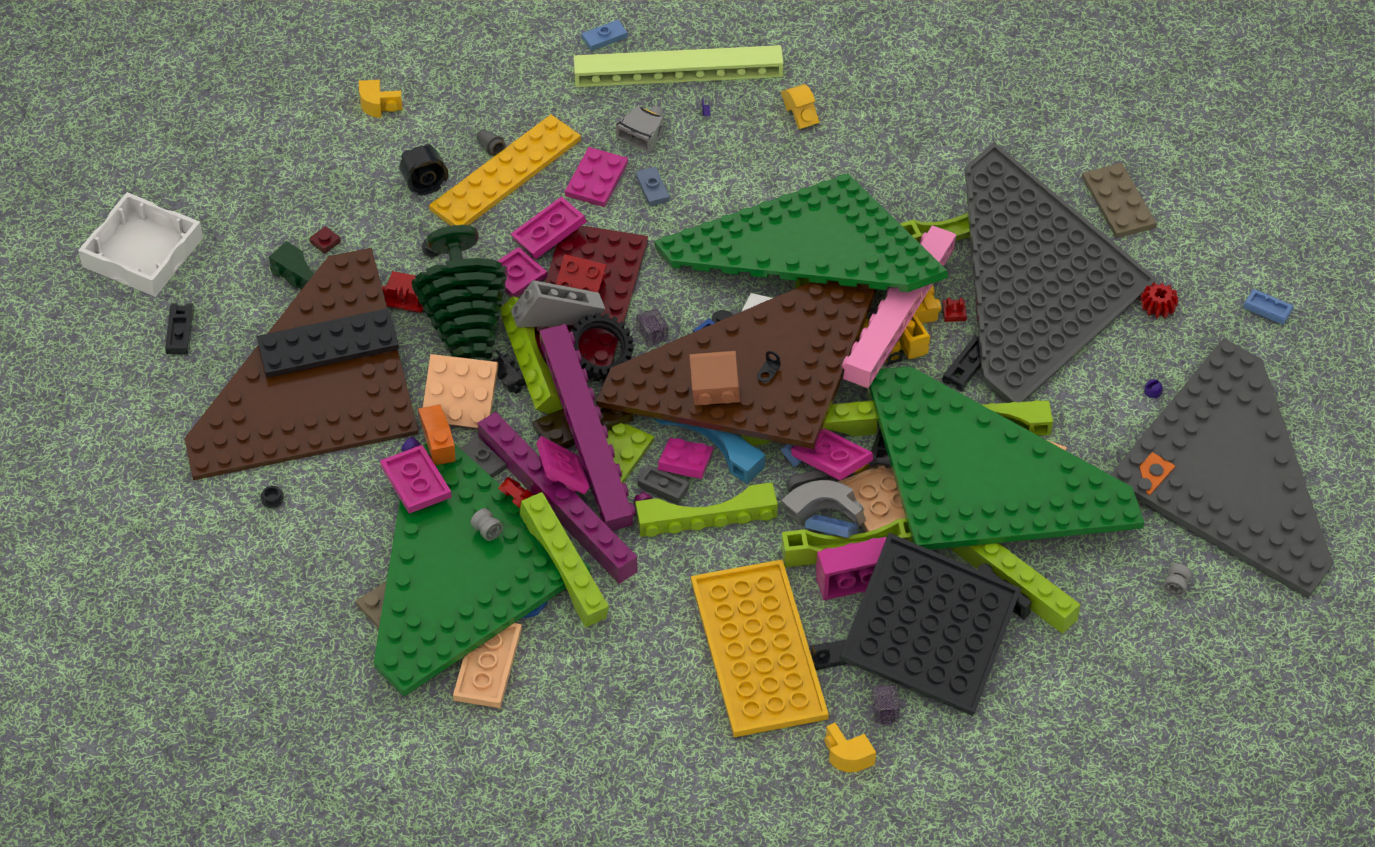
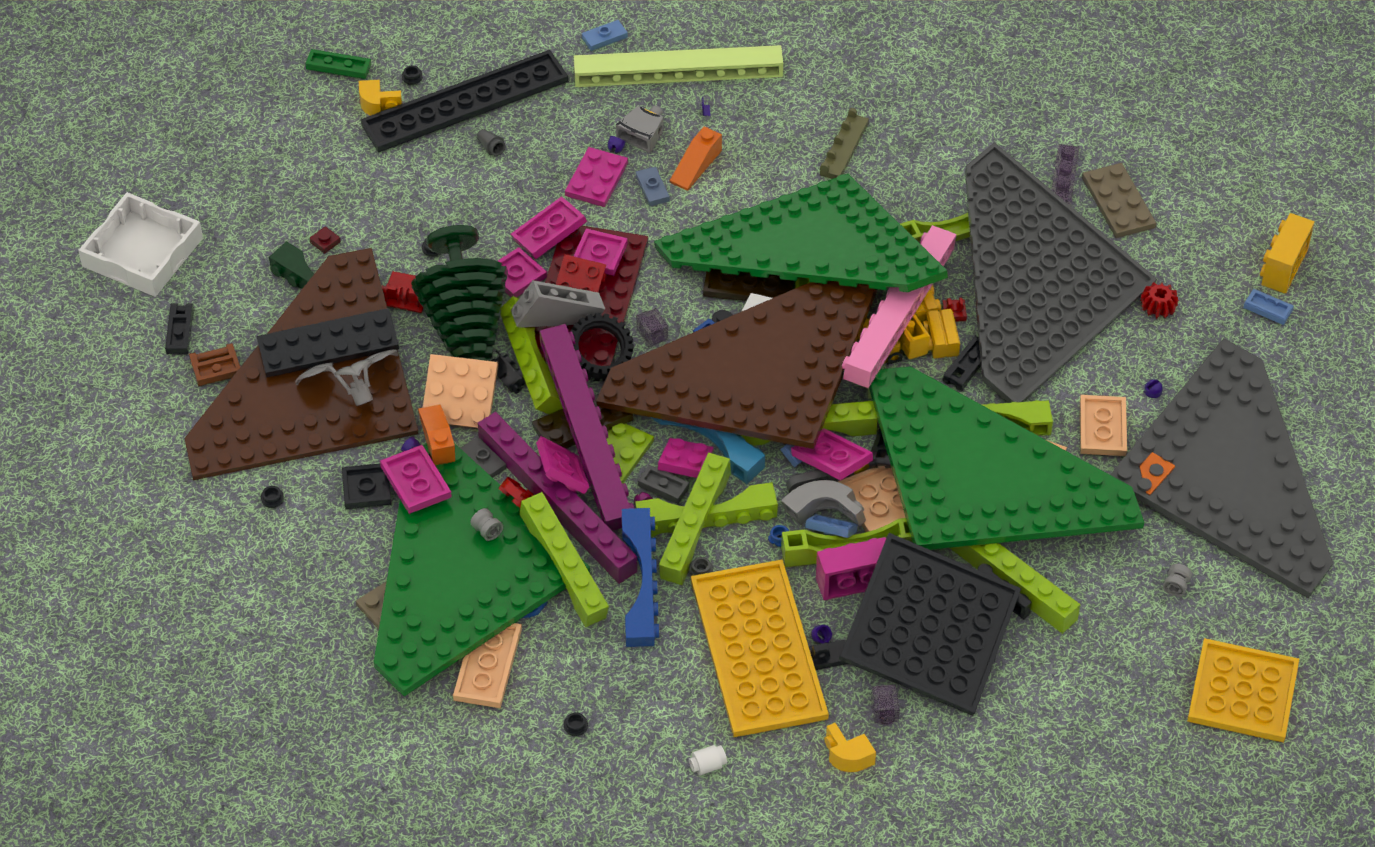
black brick [399,144,449,195] -> none
yellow plate [429,114,581,226] -> none
nougat slope [690,351,740,405] -> none
black piece [757,351,781,382] -> none
yellow brick [781,84,820,129] -> none
none -> dark orange plate [189,343,240,386]
none -> light grey plant [295,350,398,406]
none -> green plate [305,49,372,79]
none -> black plate [342,463,392,509]
none -> black plate [360,50,569,153]
none -> black plate [402,65,423,85]
none -> black plate [564,712,588,736]
none -> dark pink plate [574,228,628,276]
none -> dark purple hinge [607,136,626,153]
none -> blue arch [622,508,659,647]
none -> lime arch [659,452,731,585]
none -> orange slope [670,126,722,191]
none -> dark grey plate [689,557,713,576]
none -> white brick [689,745,727,776]
none -> dark brown plate [703,268,794,301]
none -> blue plate [768,525,789,547]
none -> dark purple hinge [811,625,832,644]
none -> olive hinge [820,108,869,179]
none -> yellow brick [922,309,960,359]
none -> clear purple plate [1052,144,1080,206]
none -> light nougat plate [1080,395,1127,456]
none -> yellow plate [1187,638,1299,743]
none -> yellow brick [1260,213,1315,294]

